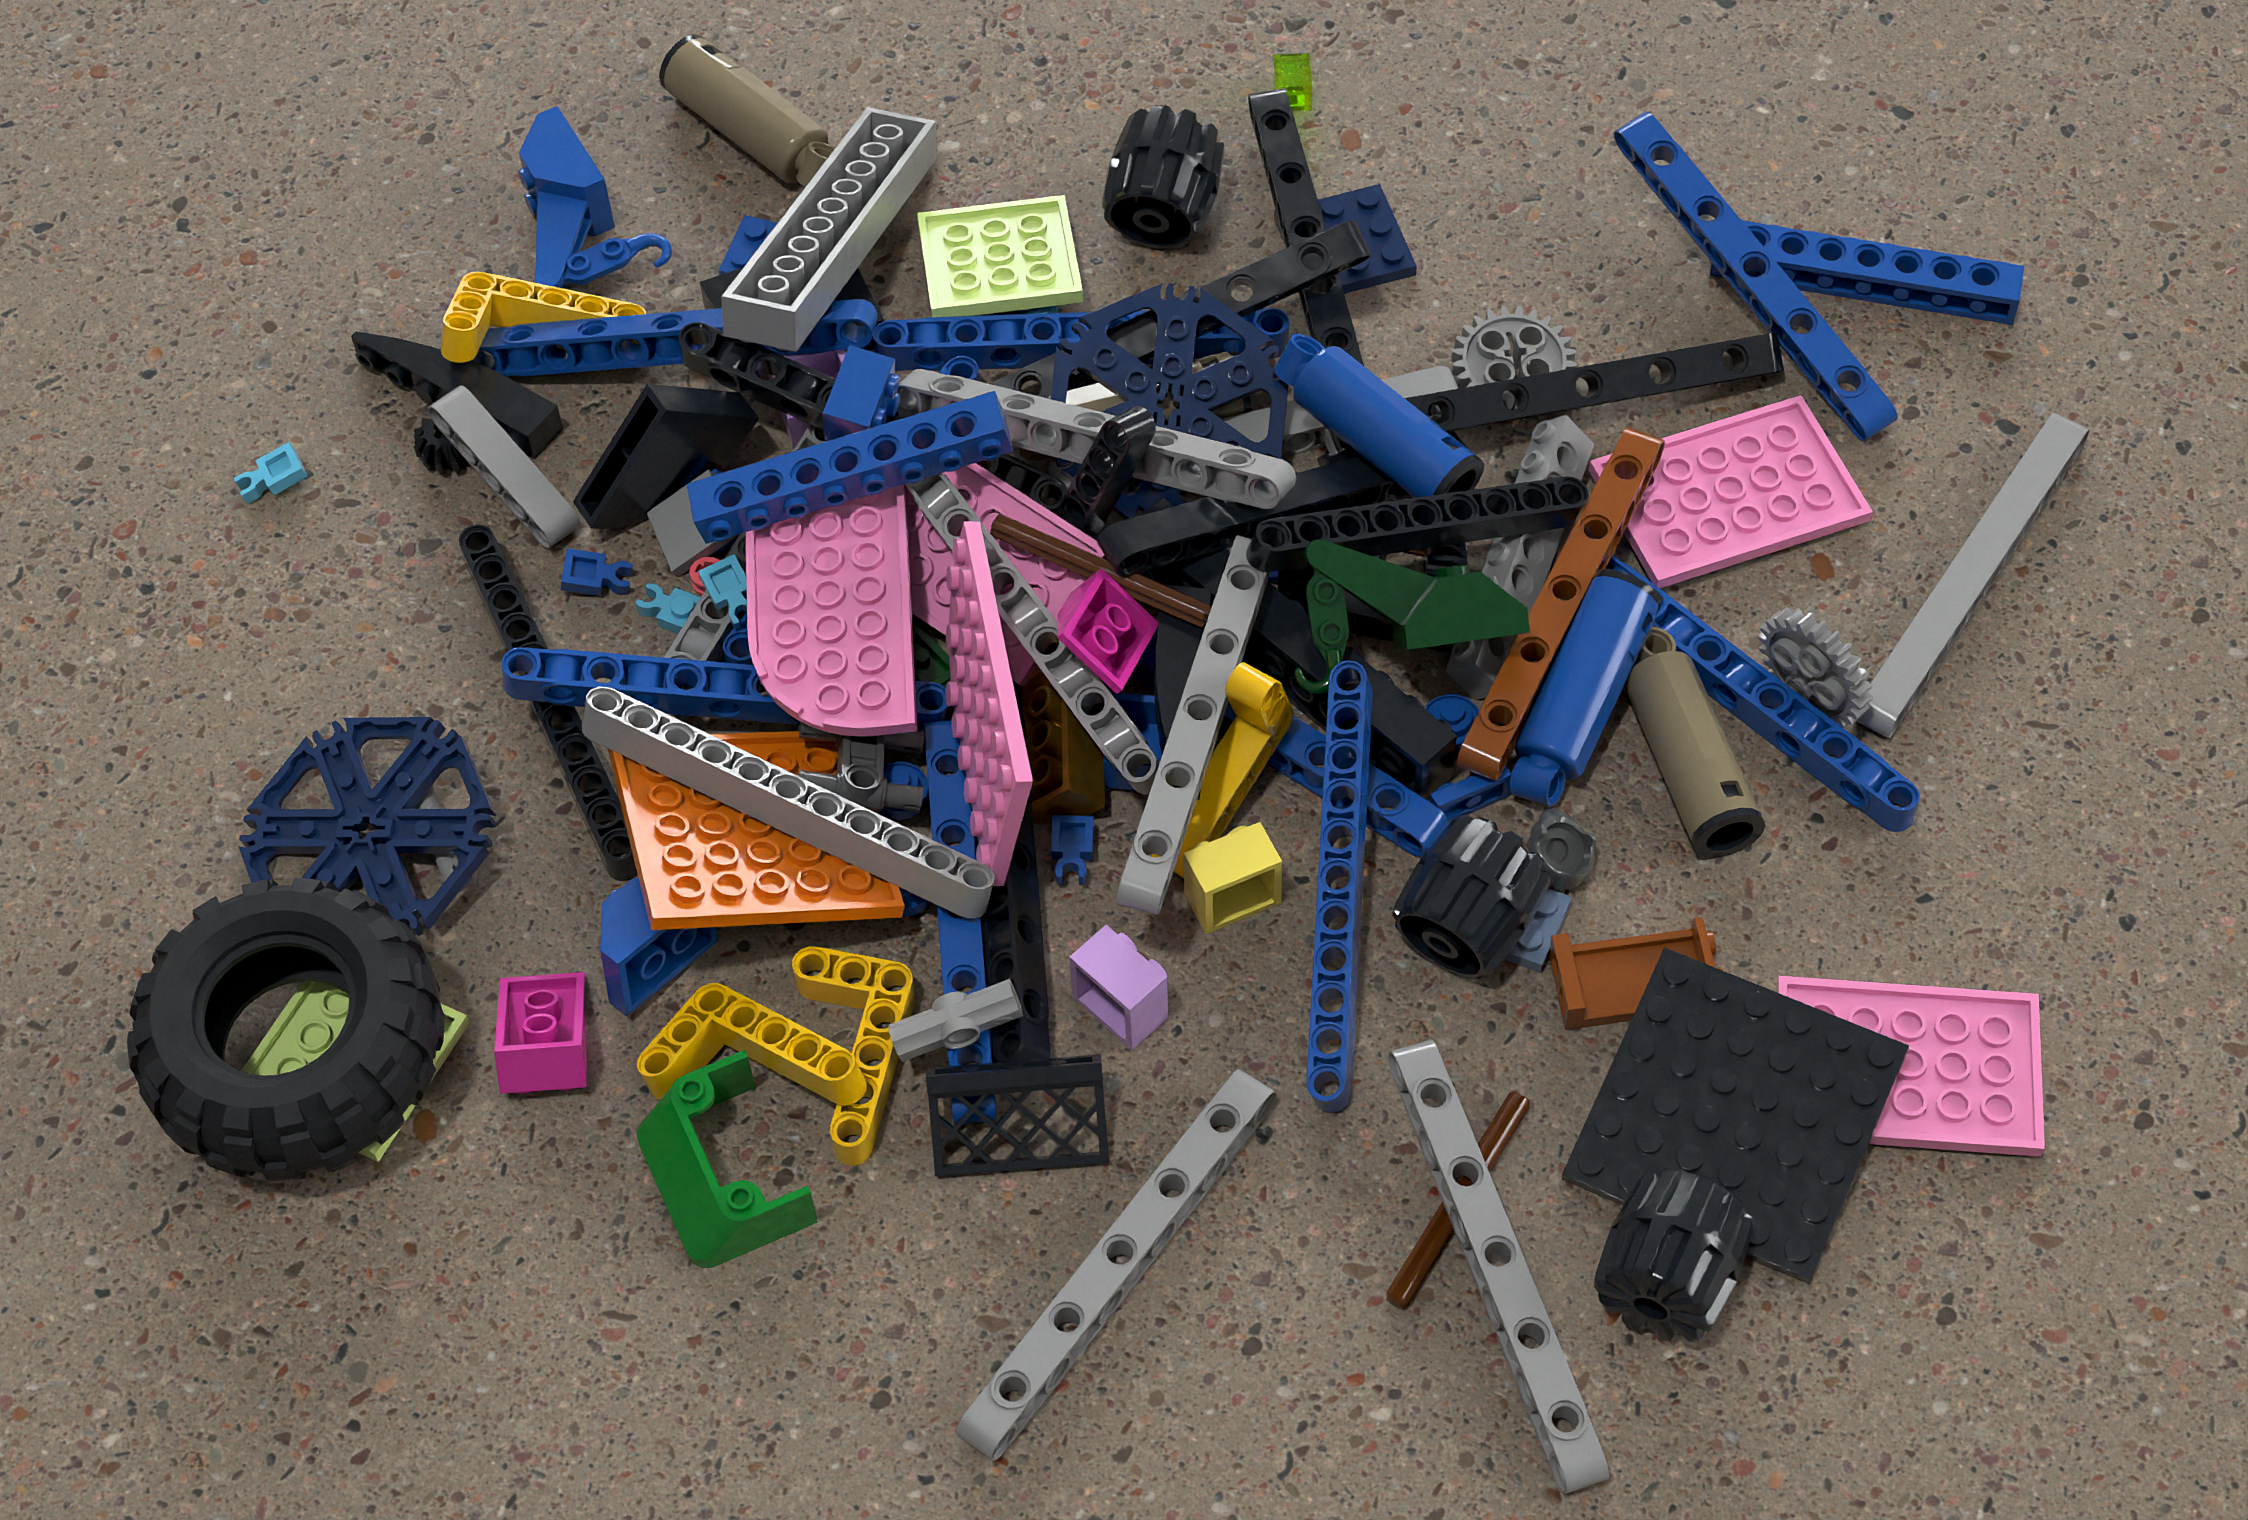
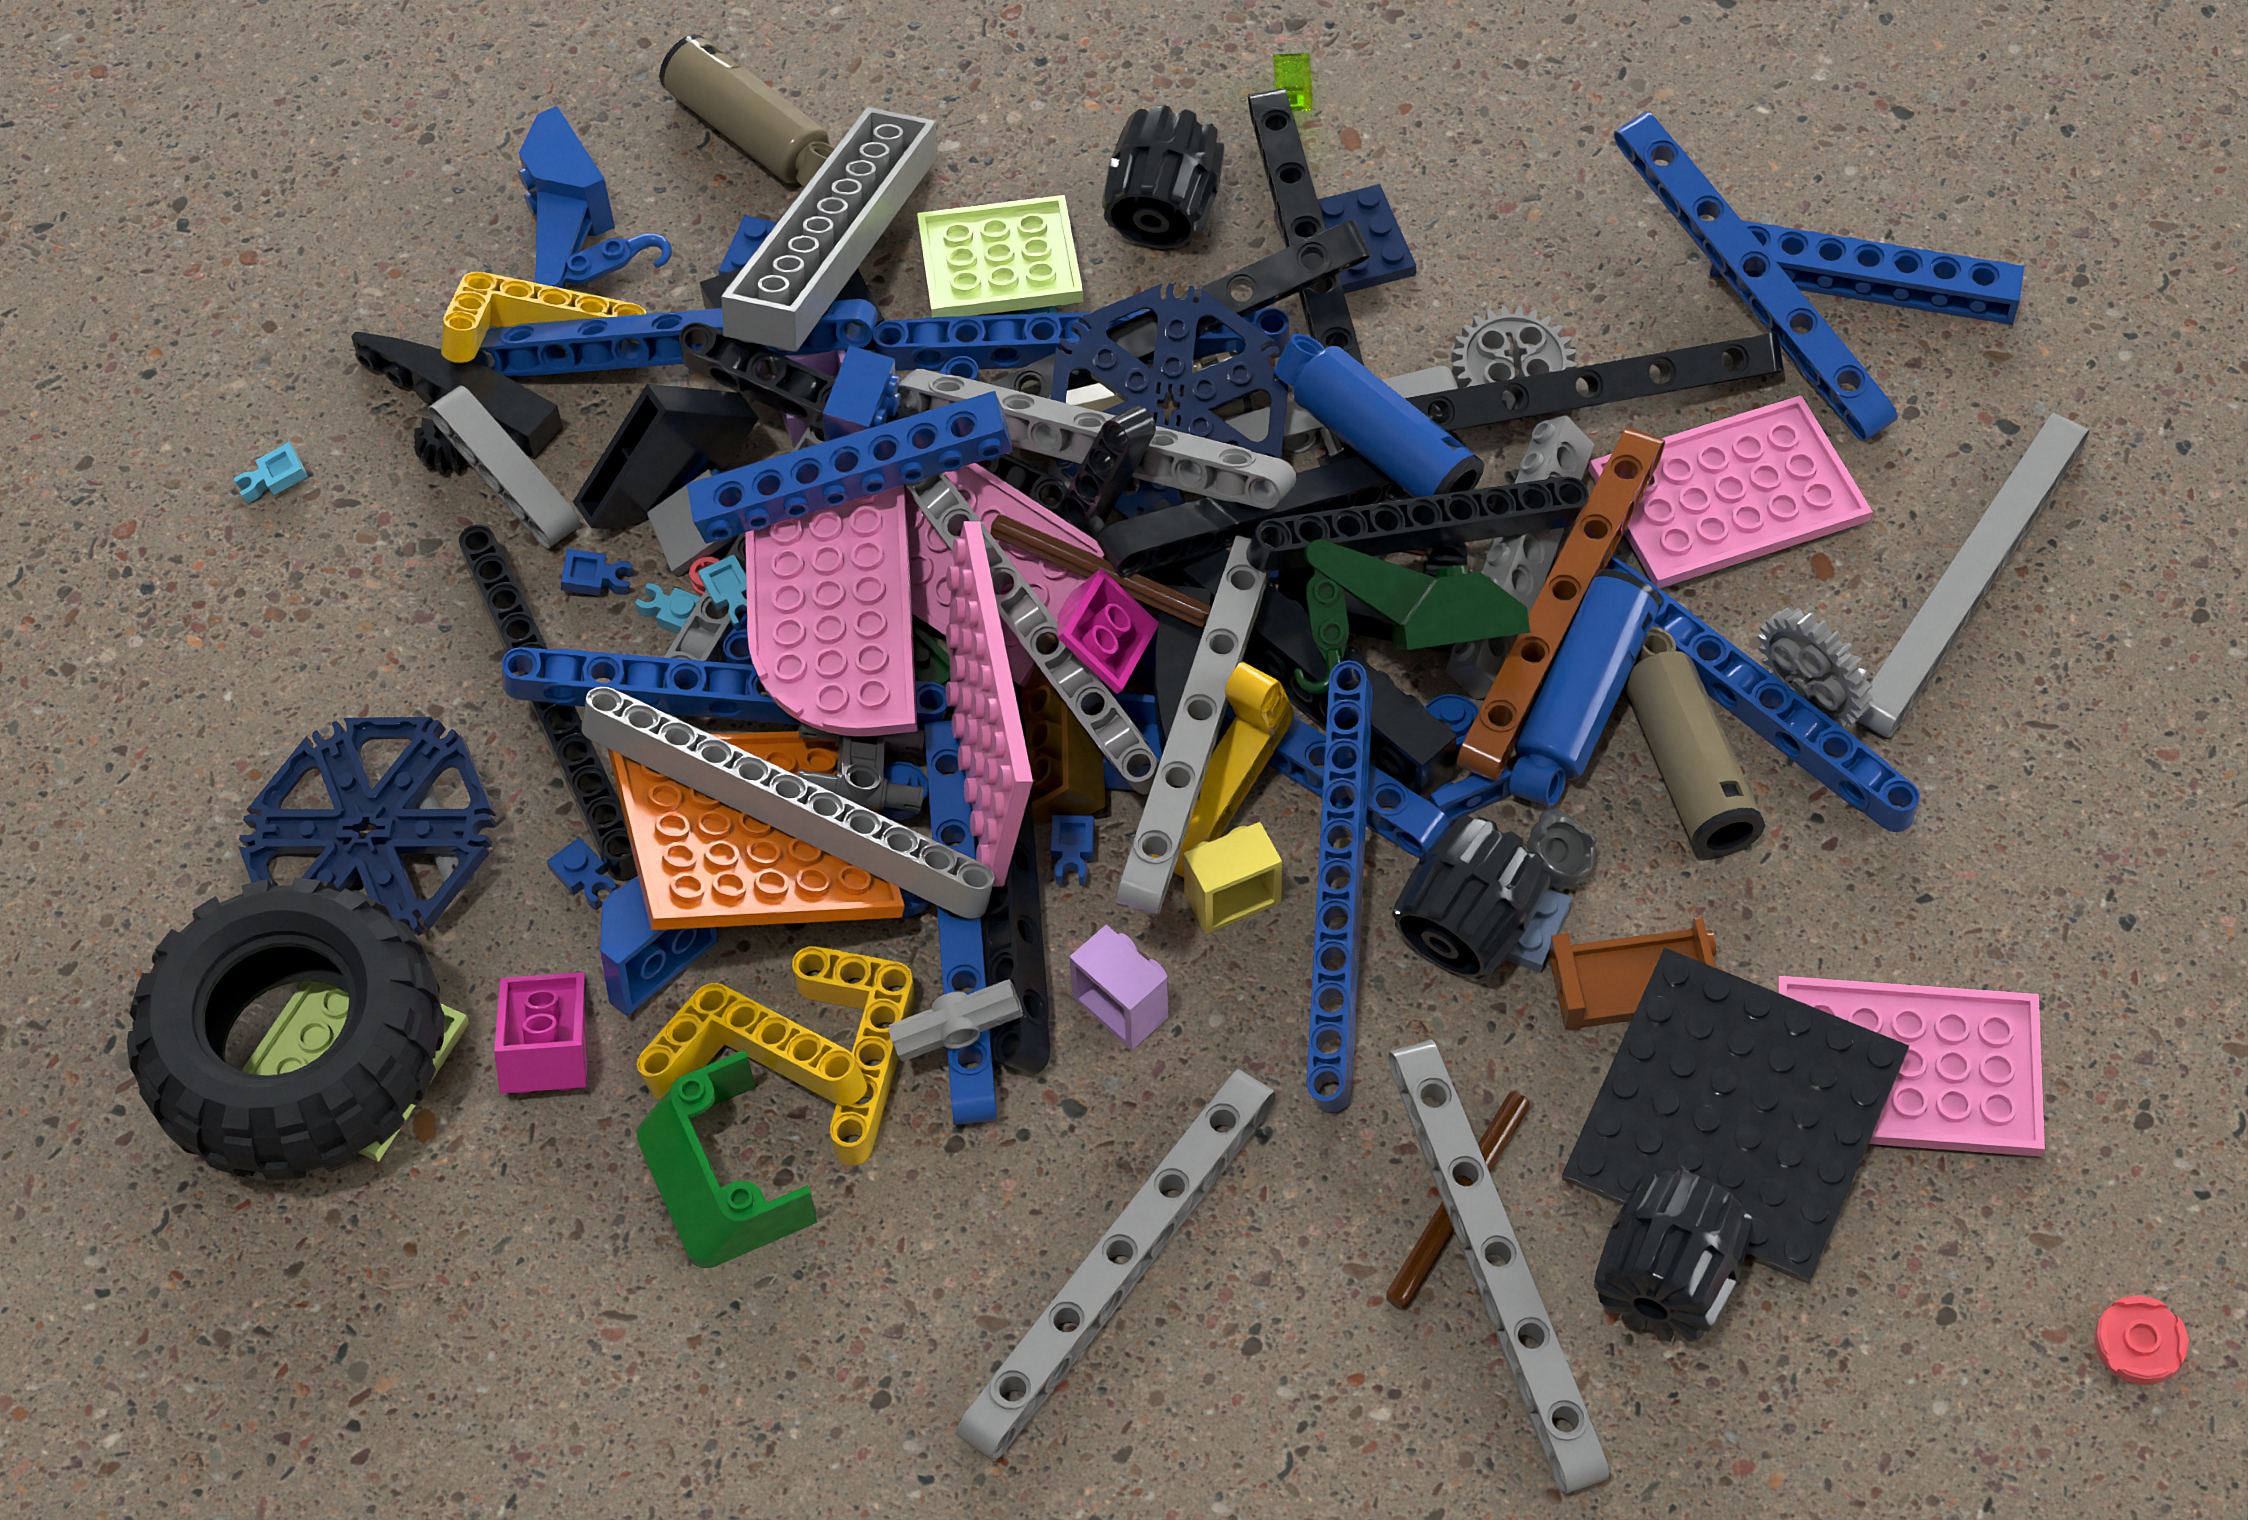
black fence [926,1054,1109,1176] -> none
none -> blue plate [547,837,616,910]
none -> coral tile [2094,1295,2189,1385]

